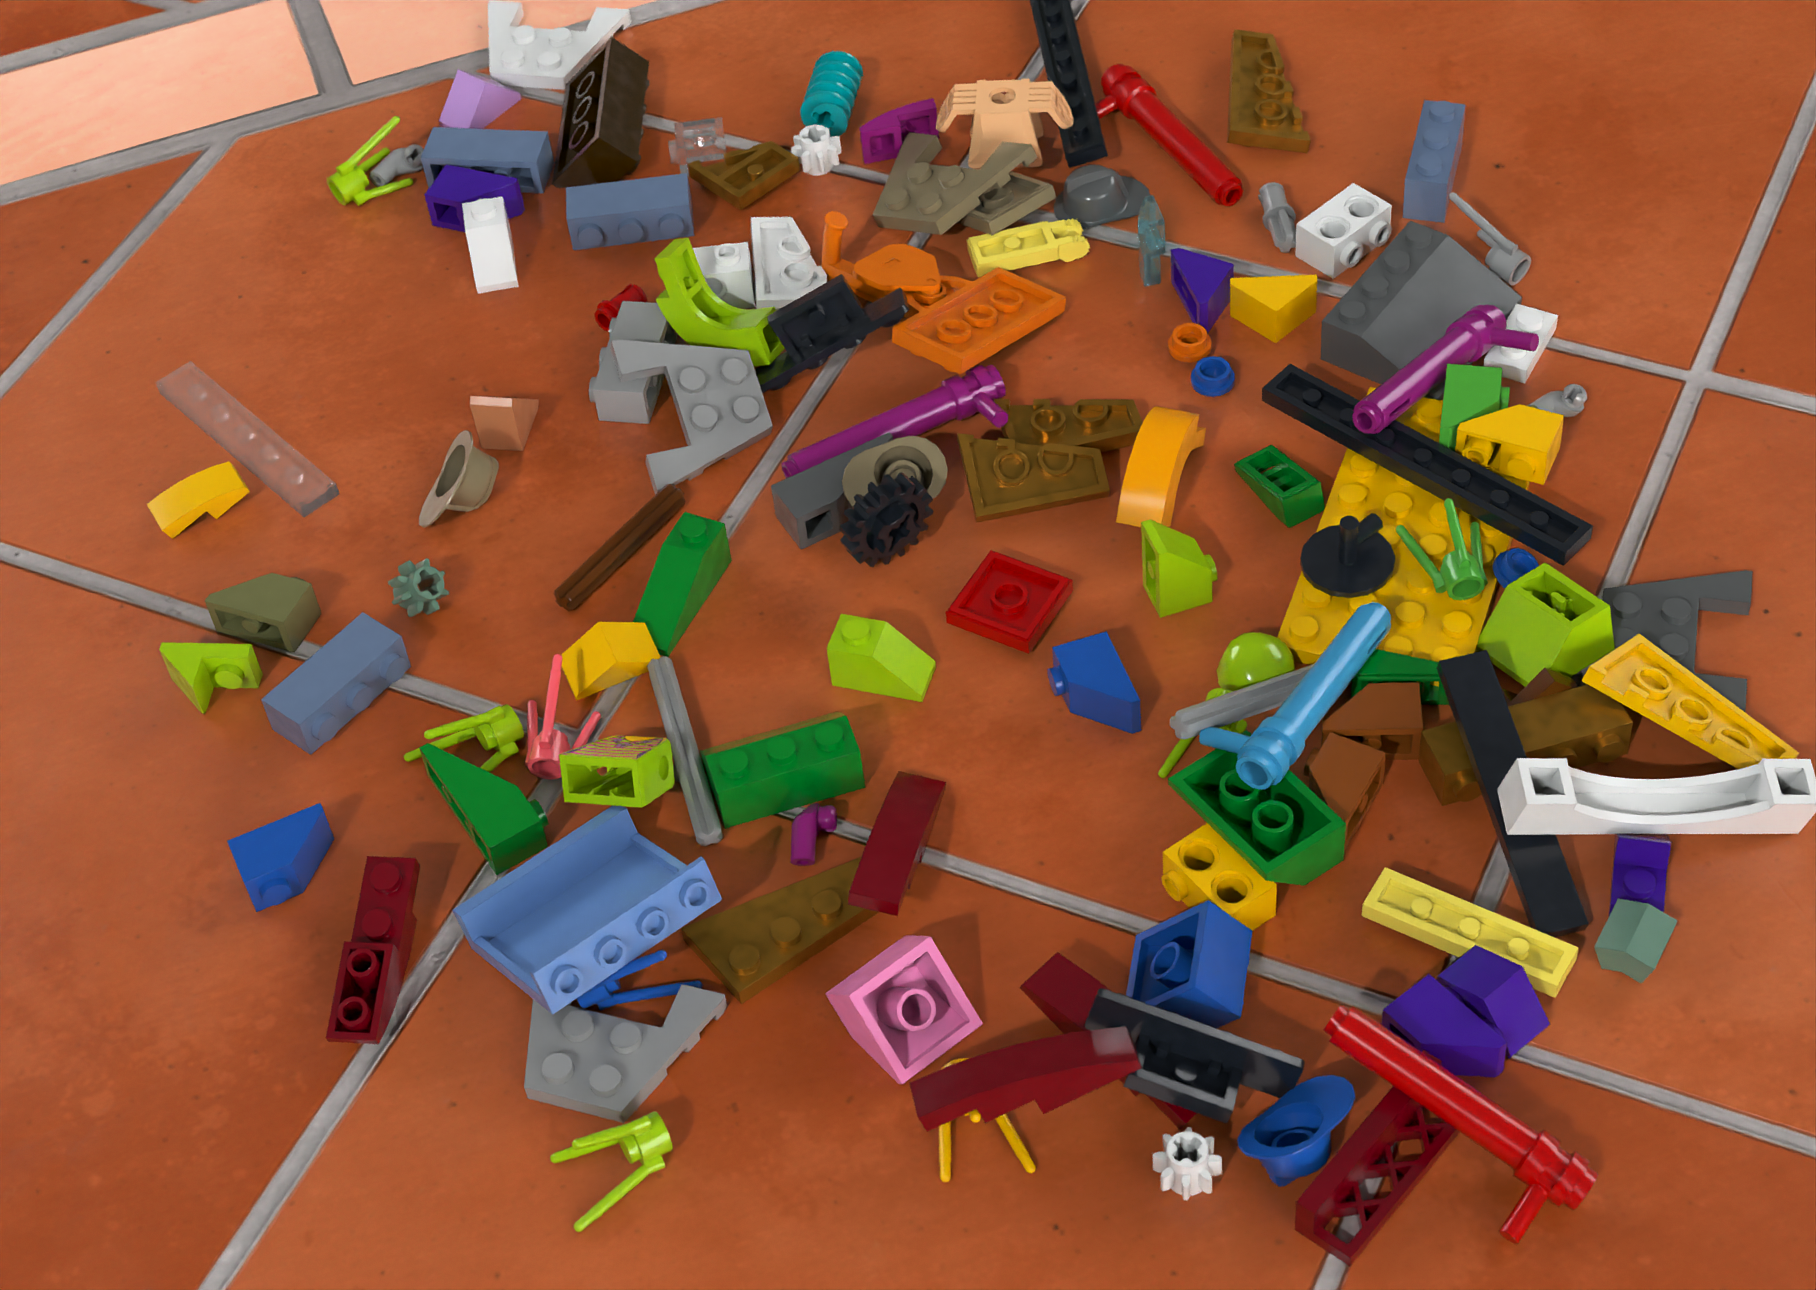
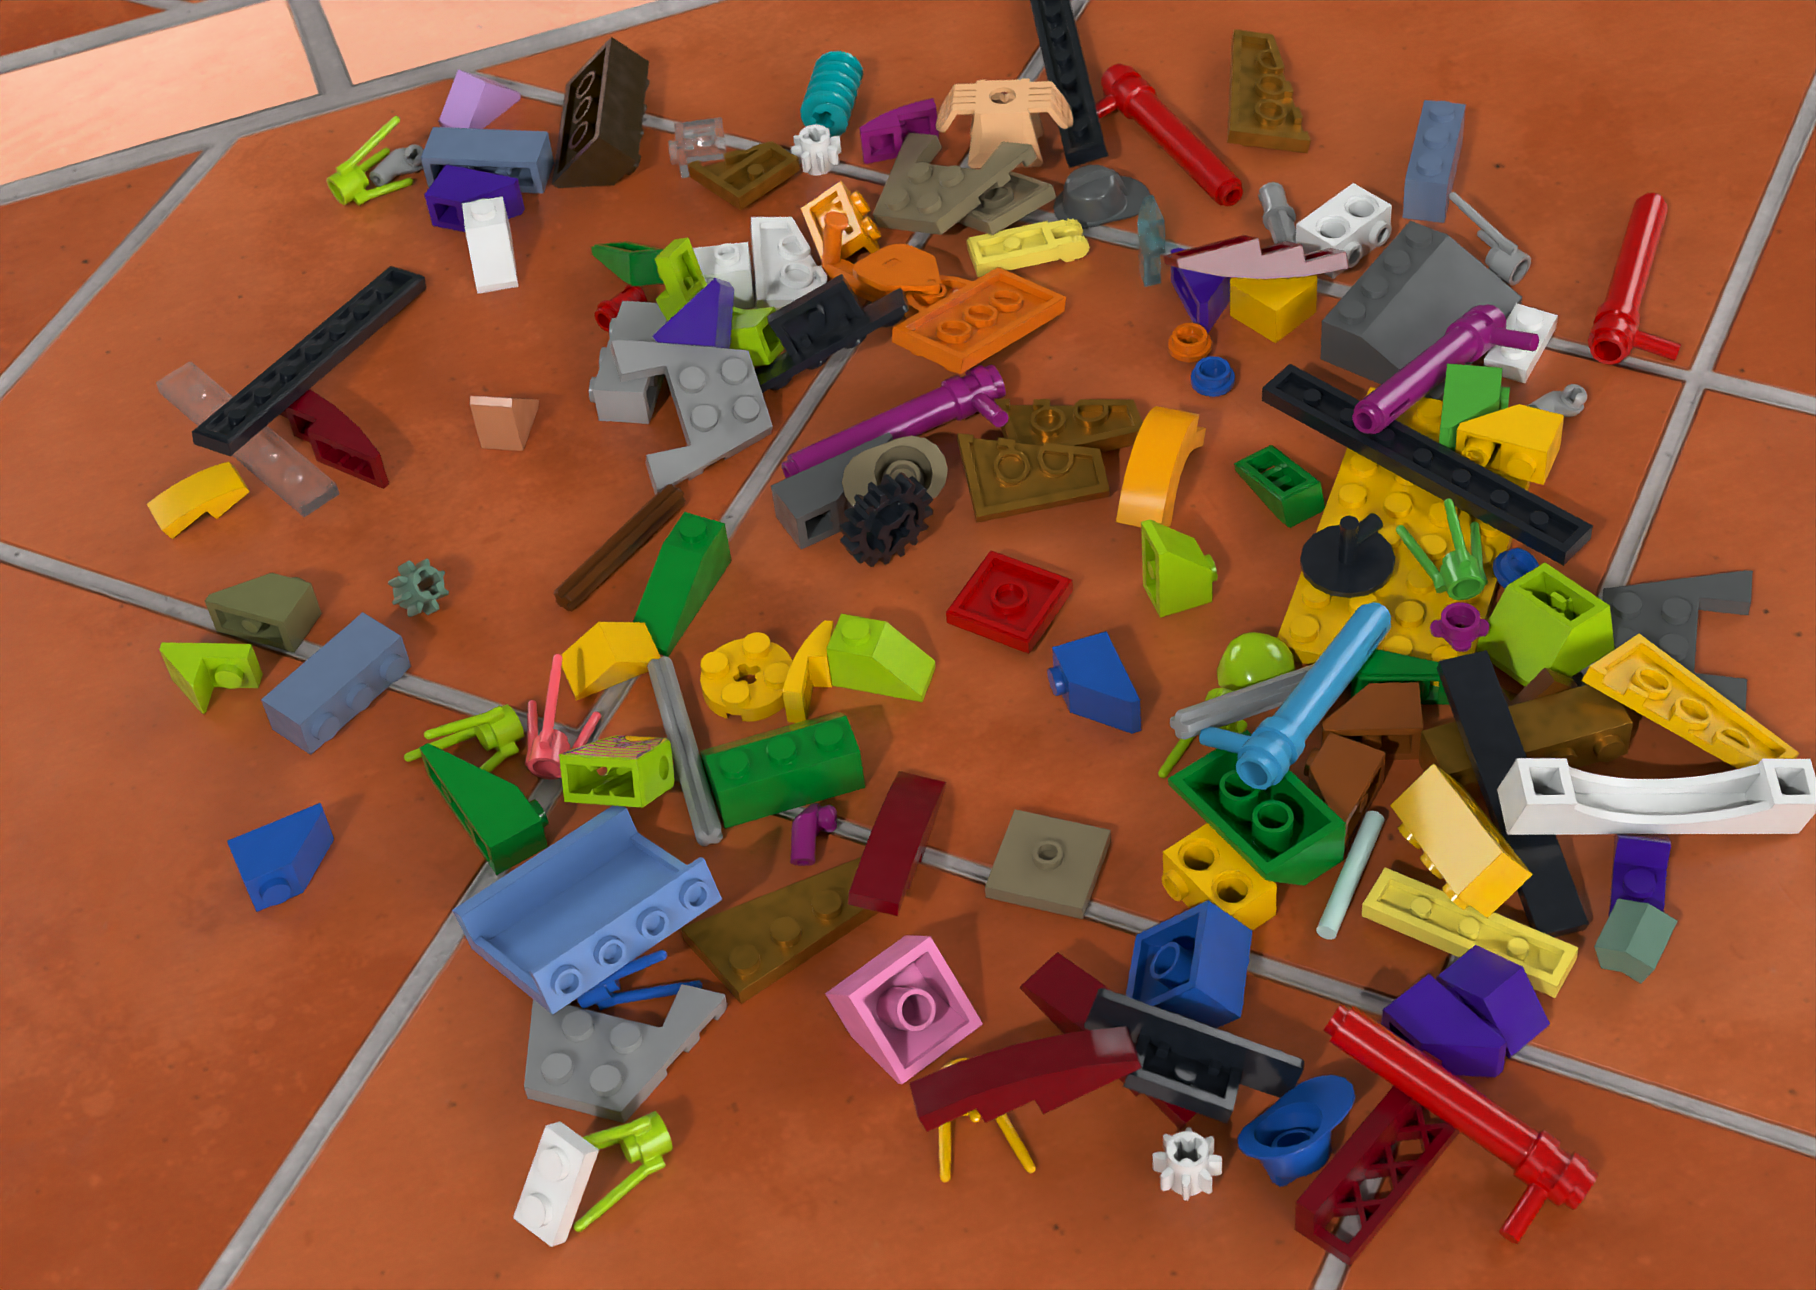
dark red slope [326,856,420,1044] -> none
dark tan piece [419,430,499,528] -> none
white wing [488,0,631,90] -> none
sand blue brick [566,173,695,250] -> none
none -> black tile [192,266,426,457]
none -> dark red slope [280,389,389,489]
none -> white plate [513,1121,599,1247]
none -> green slope [591,241,664,286]
none -> dark purple slope [652,278,734,349]
none -> yellow plate [700,632,792,722]
none -> yellow slope [782,620,834,723]
none -> light orange bracket [801,181,881,260]
none -> dark tan plate [985,809,1111,919]
none -> slope [1163,235,1349,279]
none -> light aqua bar [1316,811,1385,940]
none -> yellow brick [1390,763,1532,918]
none -> magenta plate [1430,602,1489,652]
none -> red cylinder [1588,193,1681,365]

